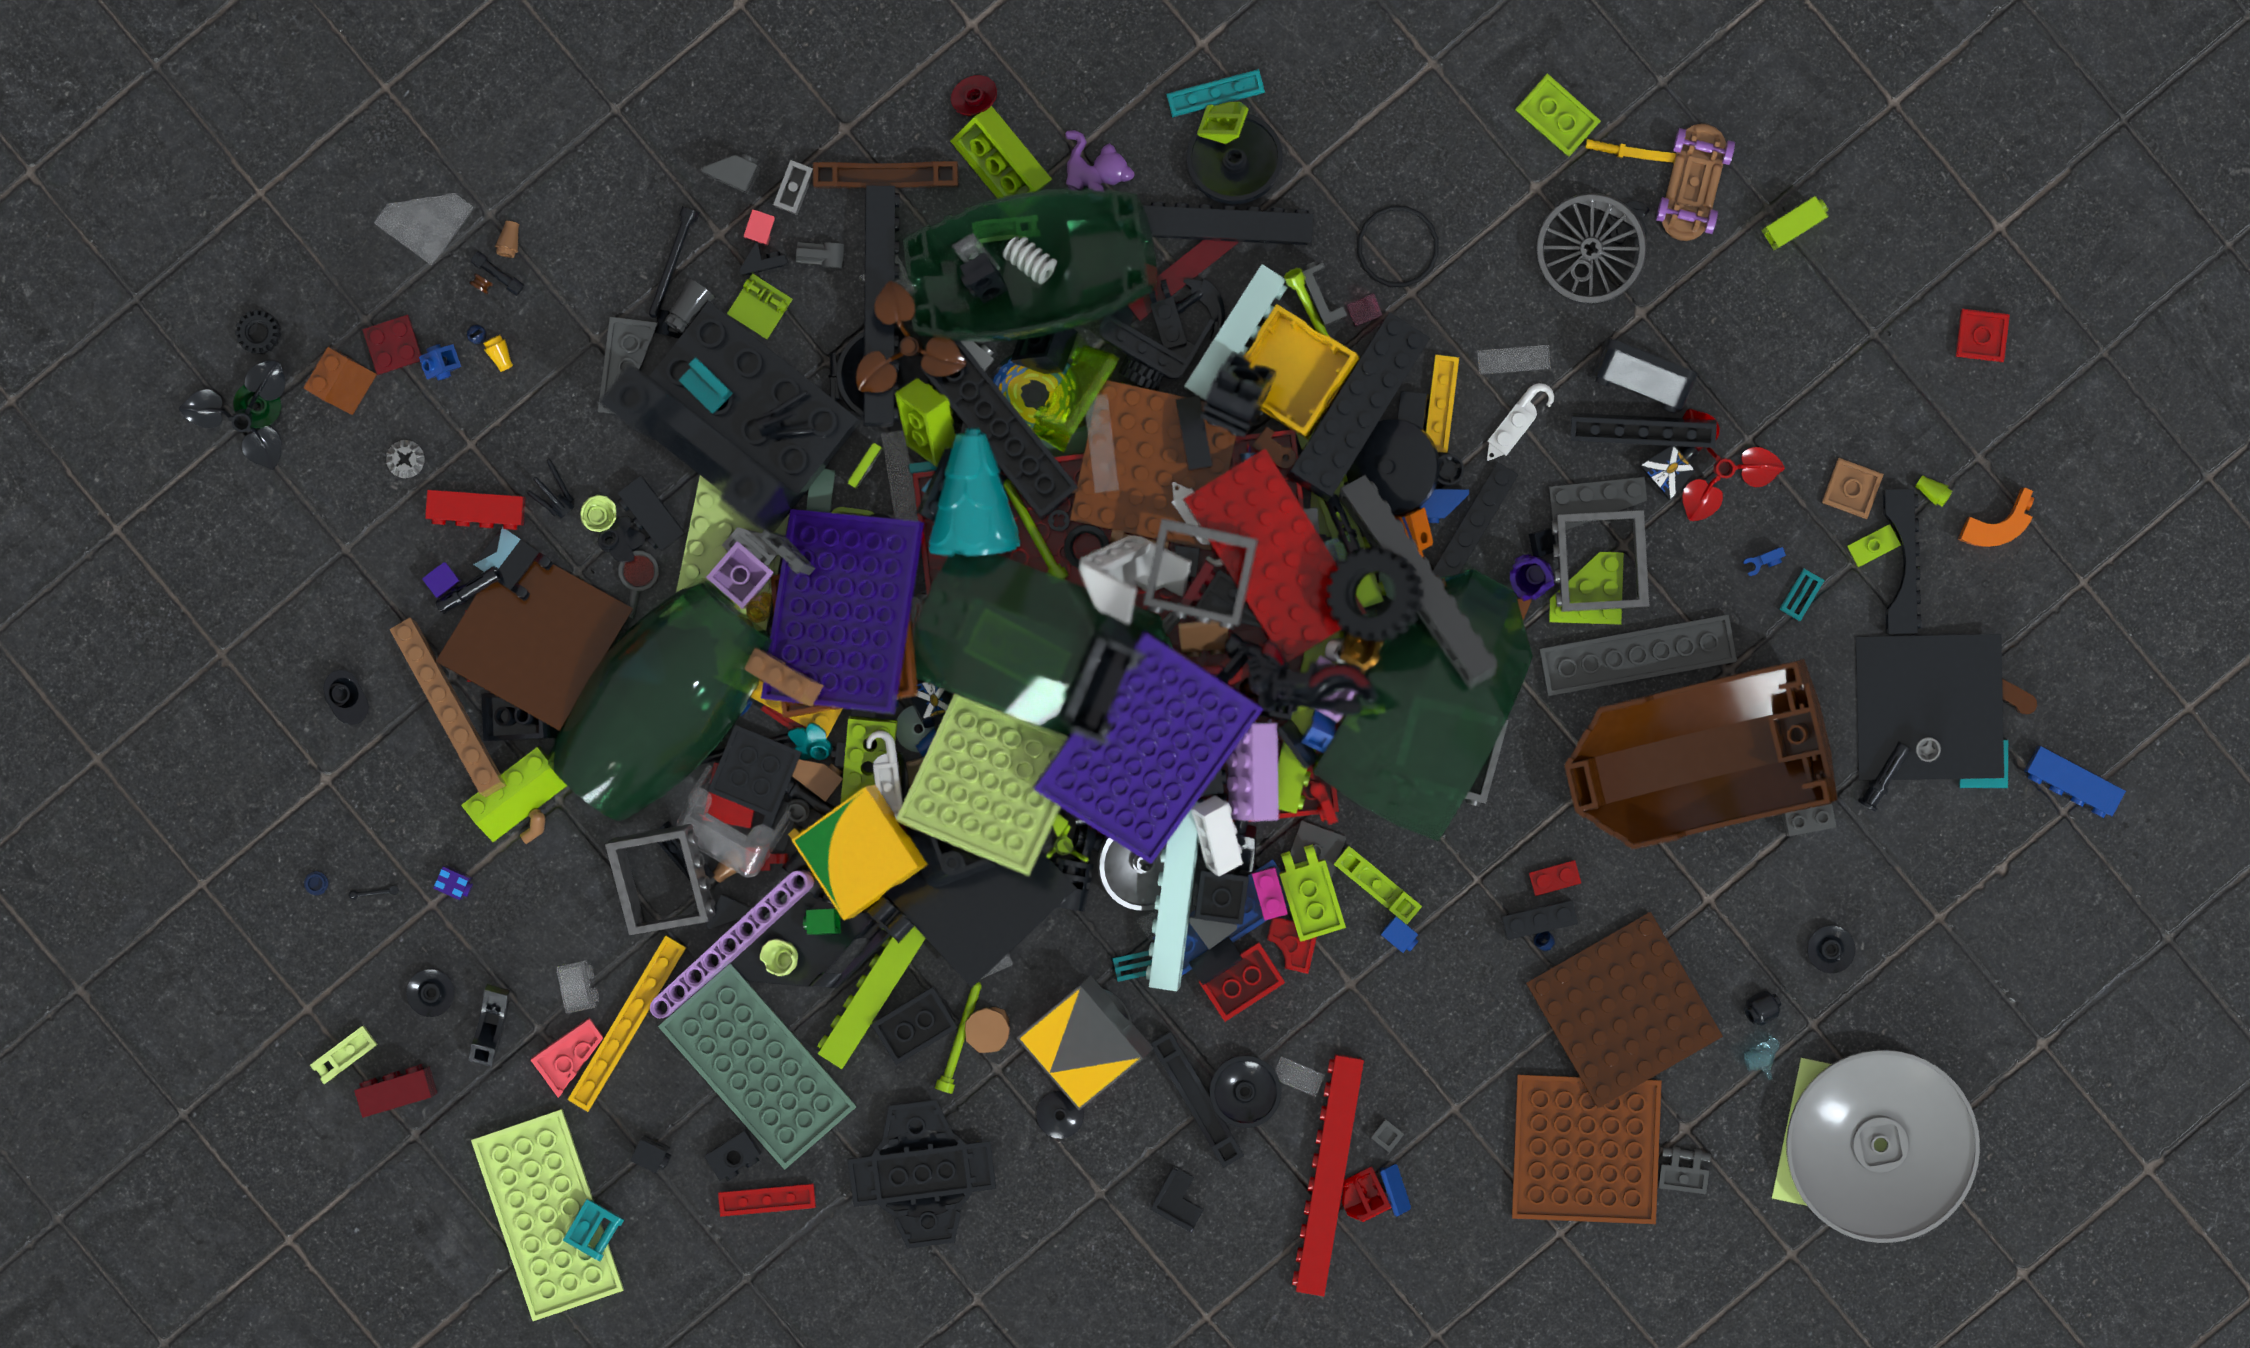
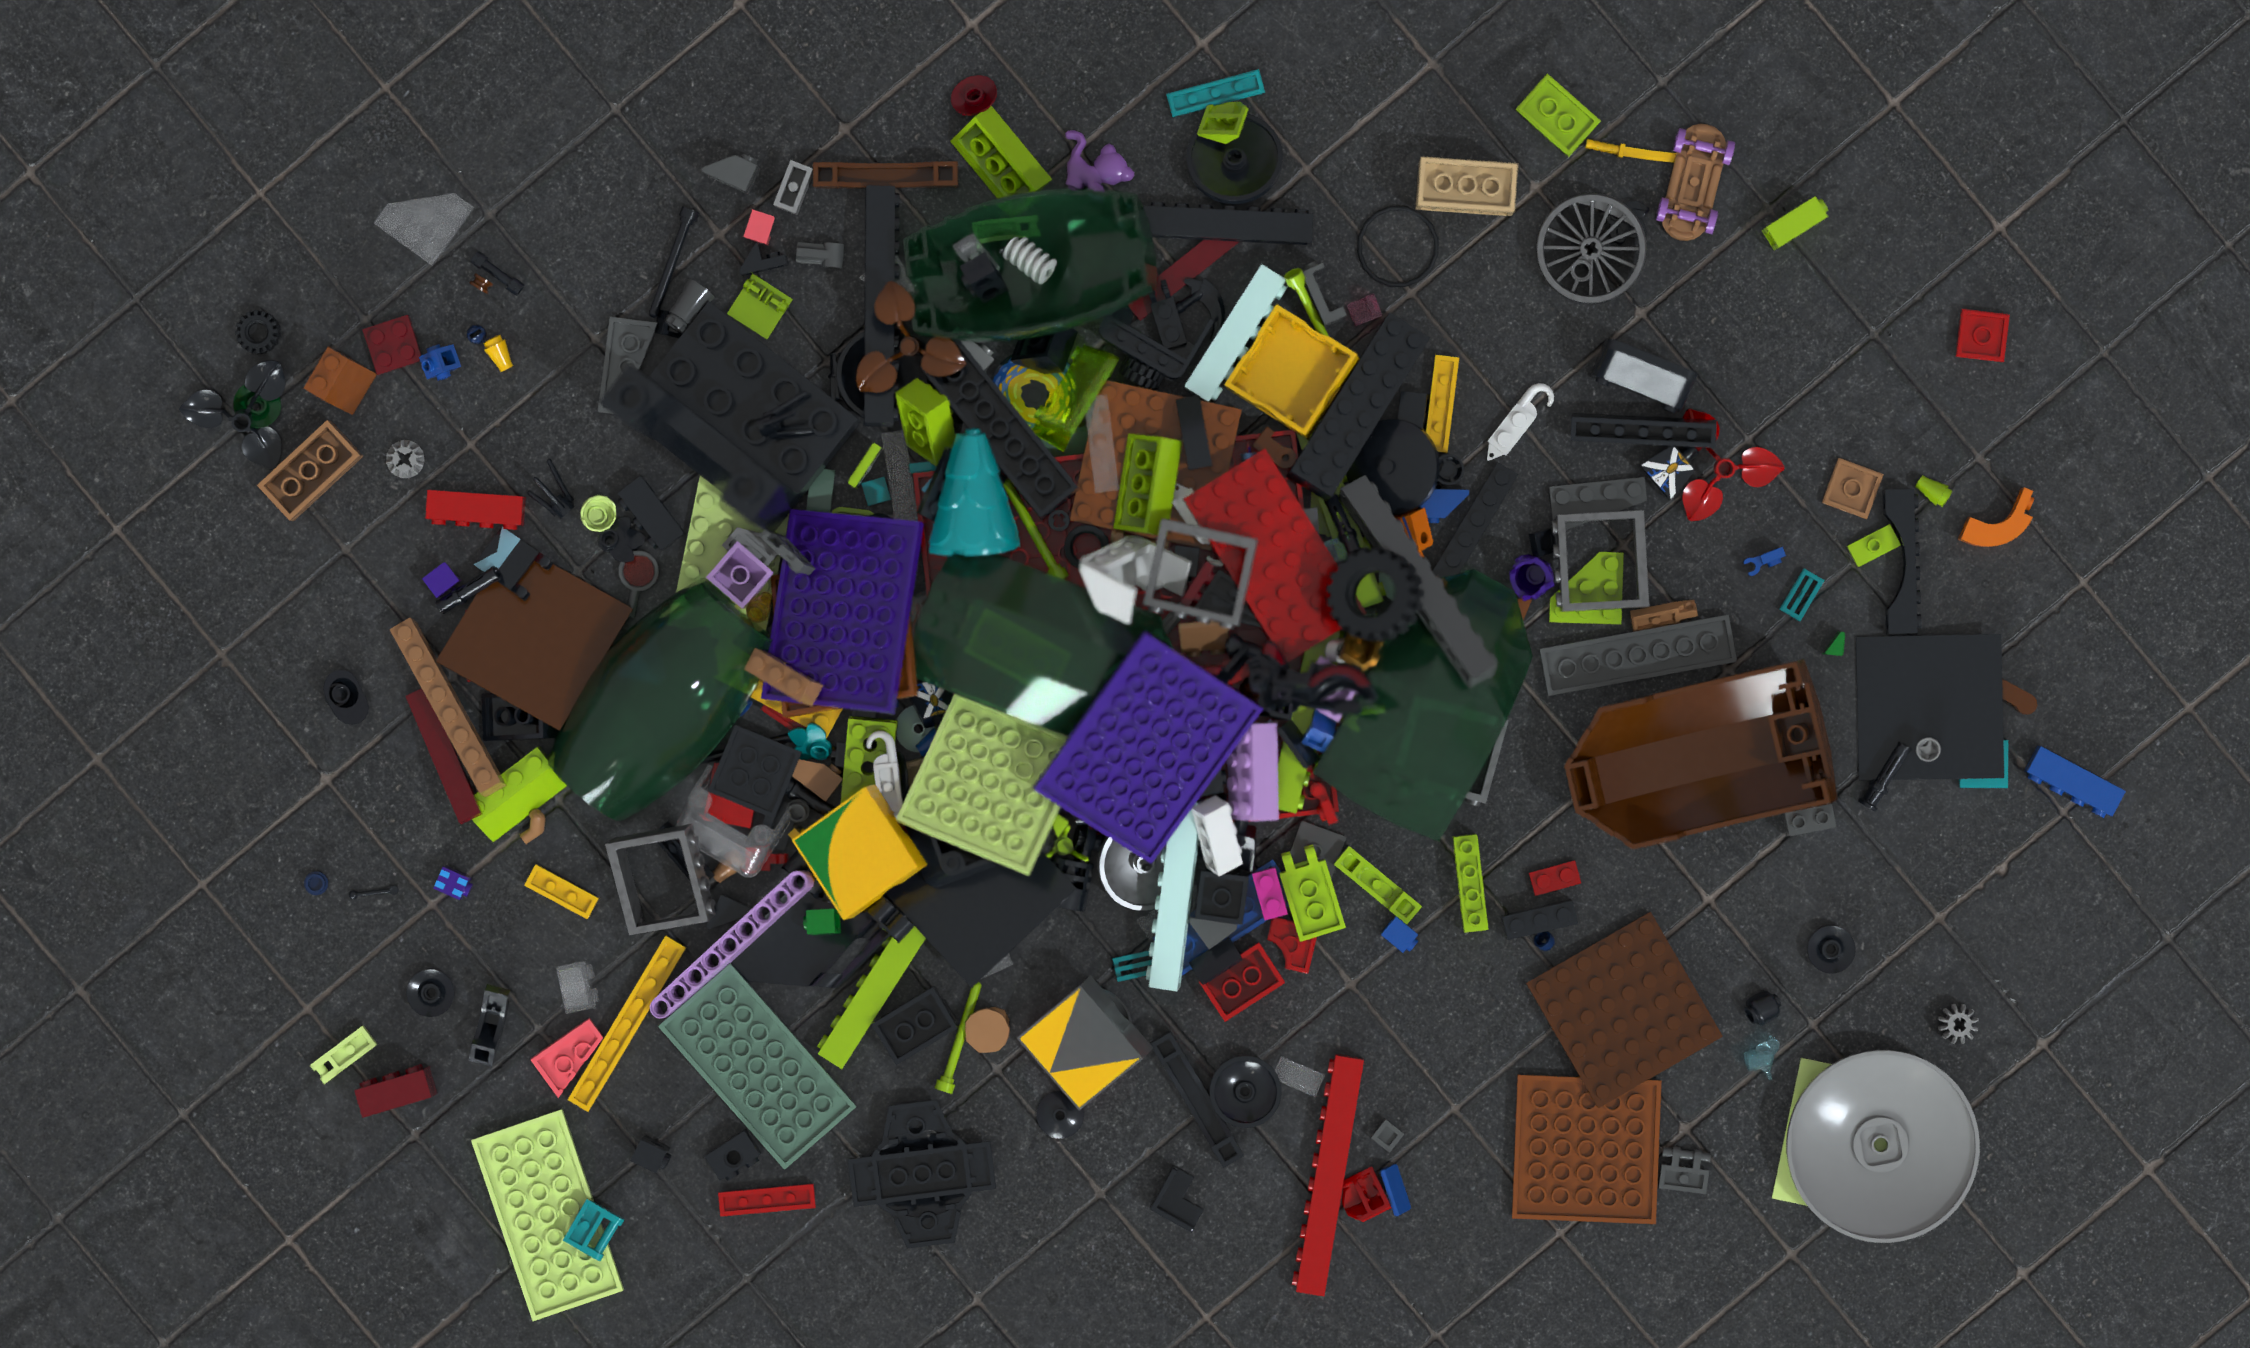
medium nougat cone [495,221,519,258] -> none
teal panel [678,358,733,414] -> none
yellowish green hair [760,939,798,976] -> none
black windscreen [1059,631,1145,746] -> none
black piece [1200,351,1276,437] -> none
clear tile [1477,345,1551,375] -> none
none -> medium nougat brick [257,420,363,521]
none -> dark red tile [405,688,482,824]
none -> yellow plate [524,864,599,919]
none -> teal tile [861,477,891,506]
none -> lime slope [1113,433,1182,535]
none -> tan brick [1415,157,1518,216]
none -> lime brick [1452,833,1489,933]
none -> medium nougat hinge [1630,600,1698,632]
none -> green slope [1822,632,1845,656]
none -> light grey gear [1938,1004,1979,1044]

